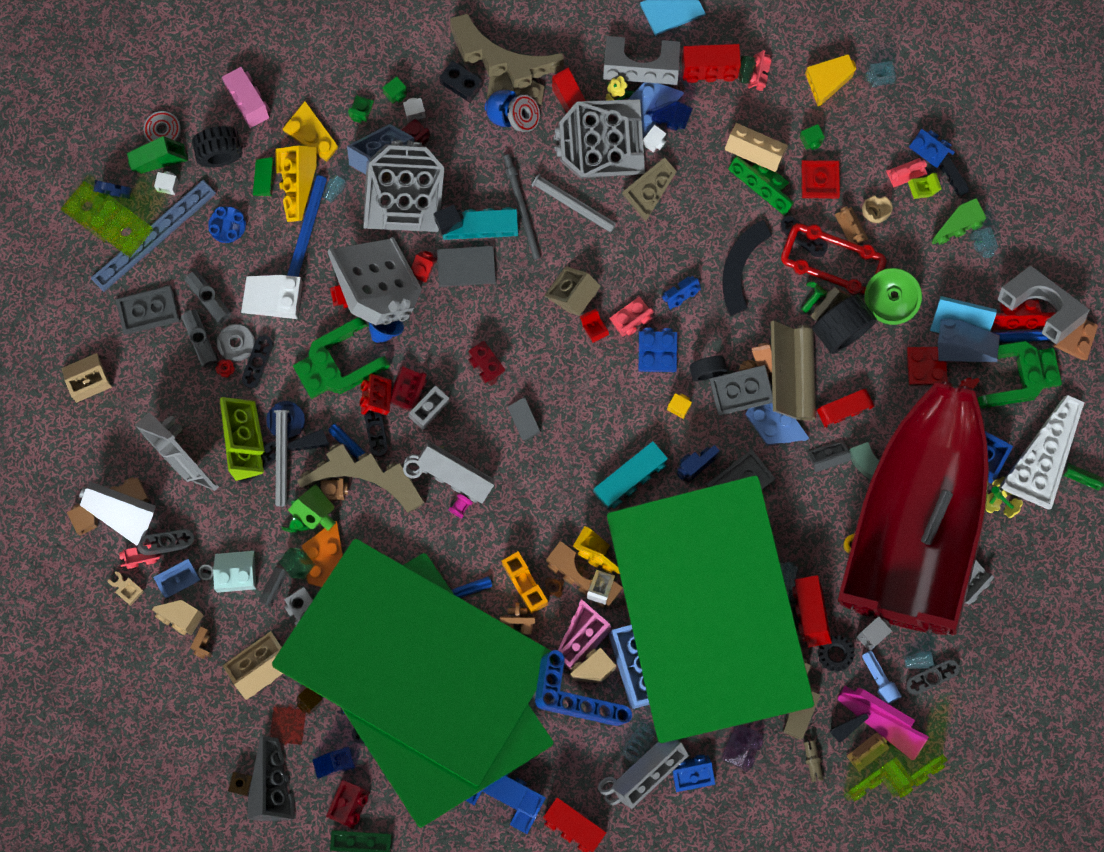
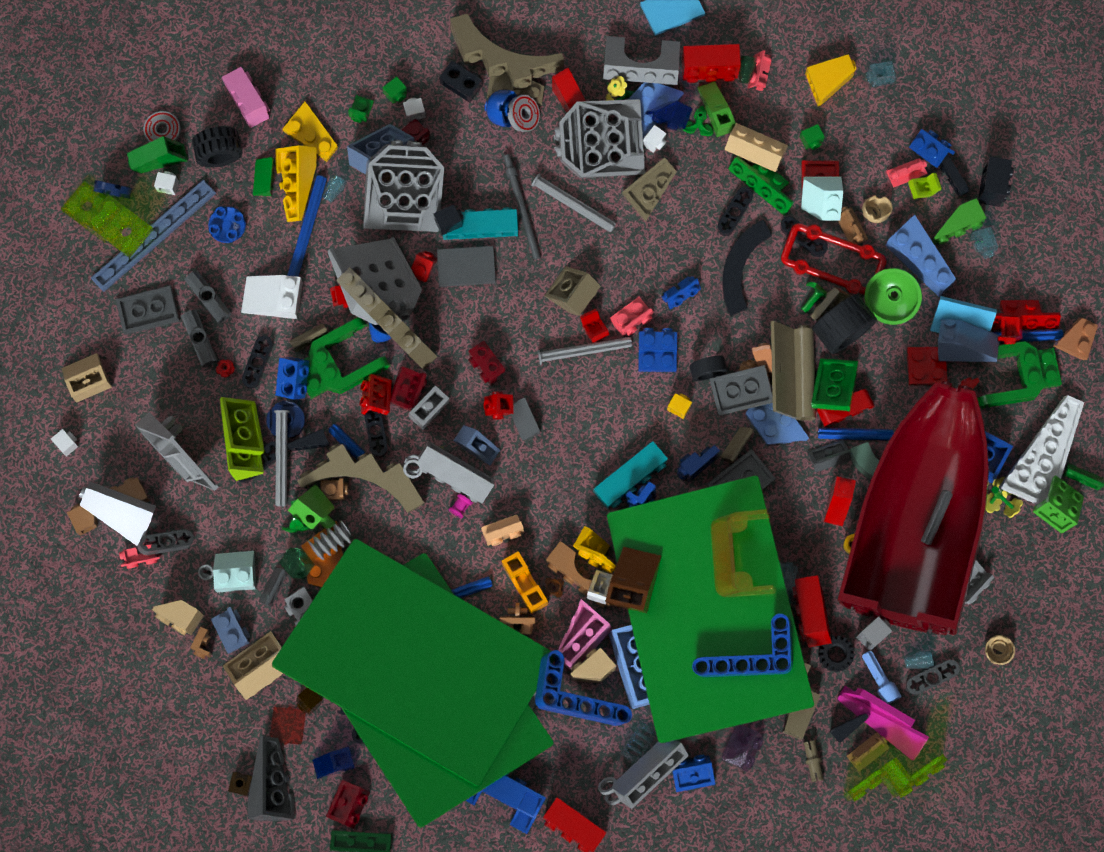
tan plate [108,571,144,606] -> none
medium blue hinge [153,559,200,598] -> none
light grey tile [217,324,255,362] -> none
light grey arch [998,265,1090,345] -> none
none -> white plate [51,429,78,457]
none -> sand blue bracket [211,607,250,654]
none -> blue brick [275,357,309,400]
none -> dark tan slope [289,324,328,352]
none -> light grey piece [308,520,351,560]
none -> dark tan arch [336,267,437,370]
none -> sand blue slope [453,425,500,466]
none -> light nougat bracket [481,515,524,546]
none -> red brick [483,391,514,420]
none -> light grey axle [537,337,632,365]
none -> reddish brown slope [605,547,662,613]
none -> blue bracket [626,482,657,508]
none -> green plant [682,106,714,136]
none -> blue beam [692,614,793,677]
none -> bright green slope [697,82,736,137]
none -> clear yellow windscreen [711,509,776,597]
none -> black beam [717,187,753,236]
none -> dark tan slope [720,427,753,464]
none -> light aqua slope [801,177,843,221]
none -> green plate [811,358,859,411]
none -> blue axle [818,428,894,441]
none -> red slope [824,476,856,526]
none -> medium blue wedge [885,215,956,298]
none -> black brick [978,156,1014,207]
none -> tan hair [985,635,1015,665]
none -> red bracket [998,315,1022,344]
none -> bright green bracket [1033,475,1084,534]

